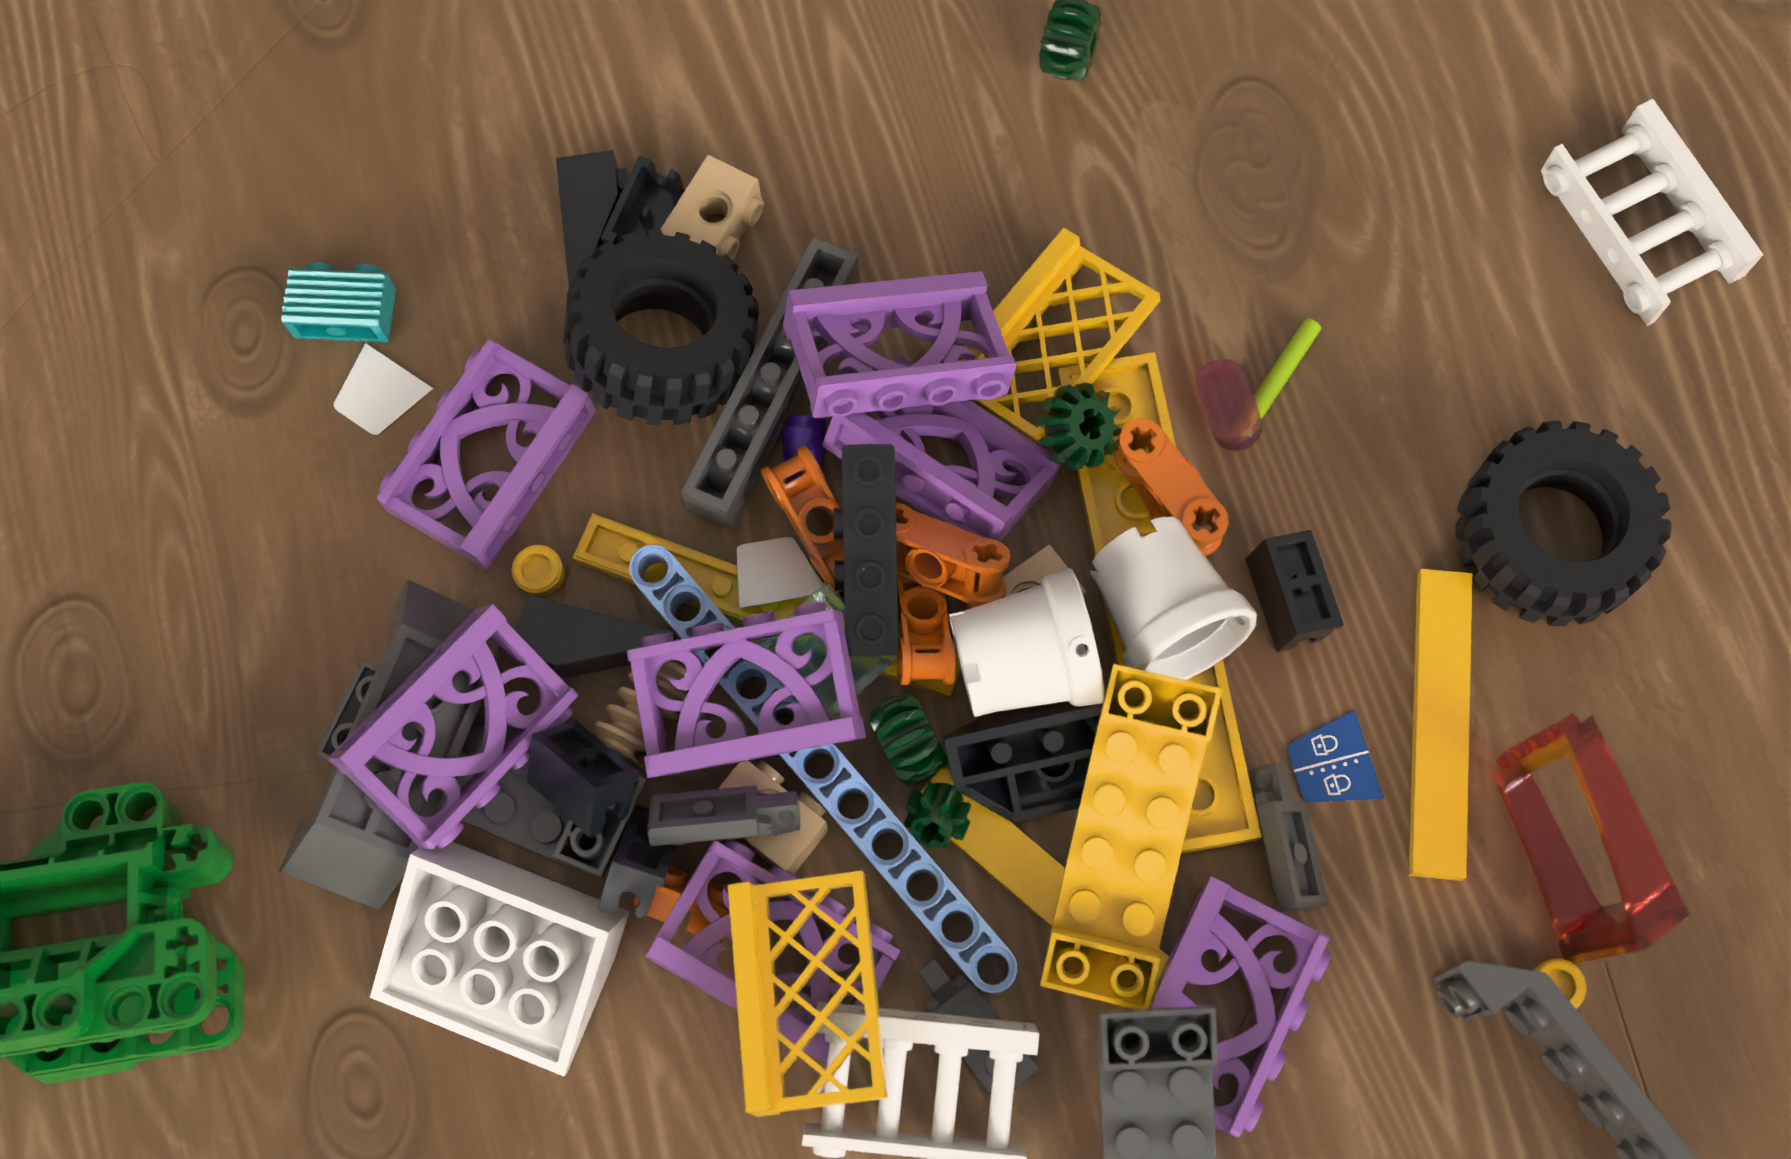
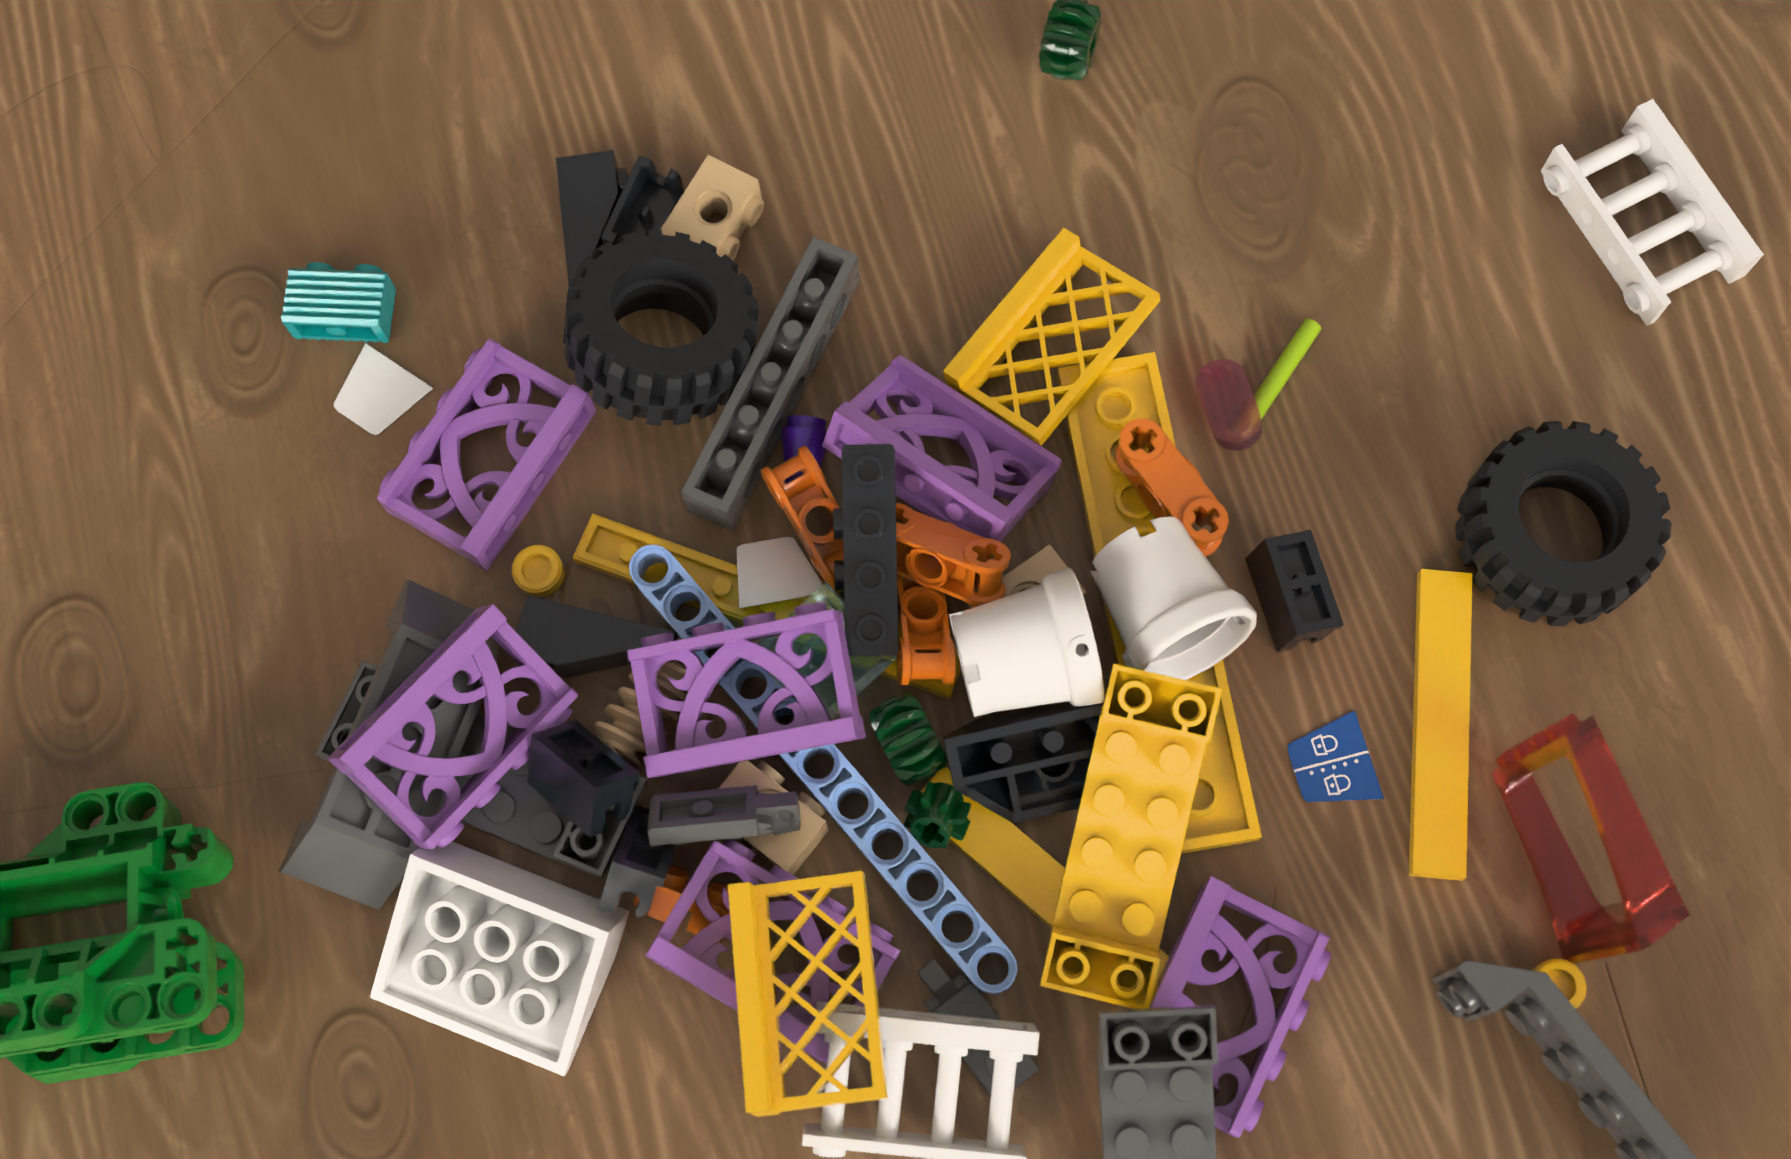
medium lavender fence [783,271,1016,418] -> none
dark green gear [1034,382,1122,470] -> none
dark grey hinge [1250,762,1327,911] -> none

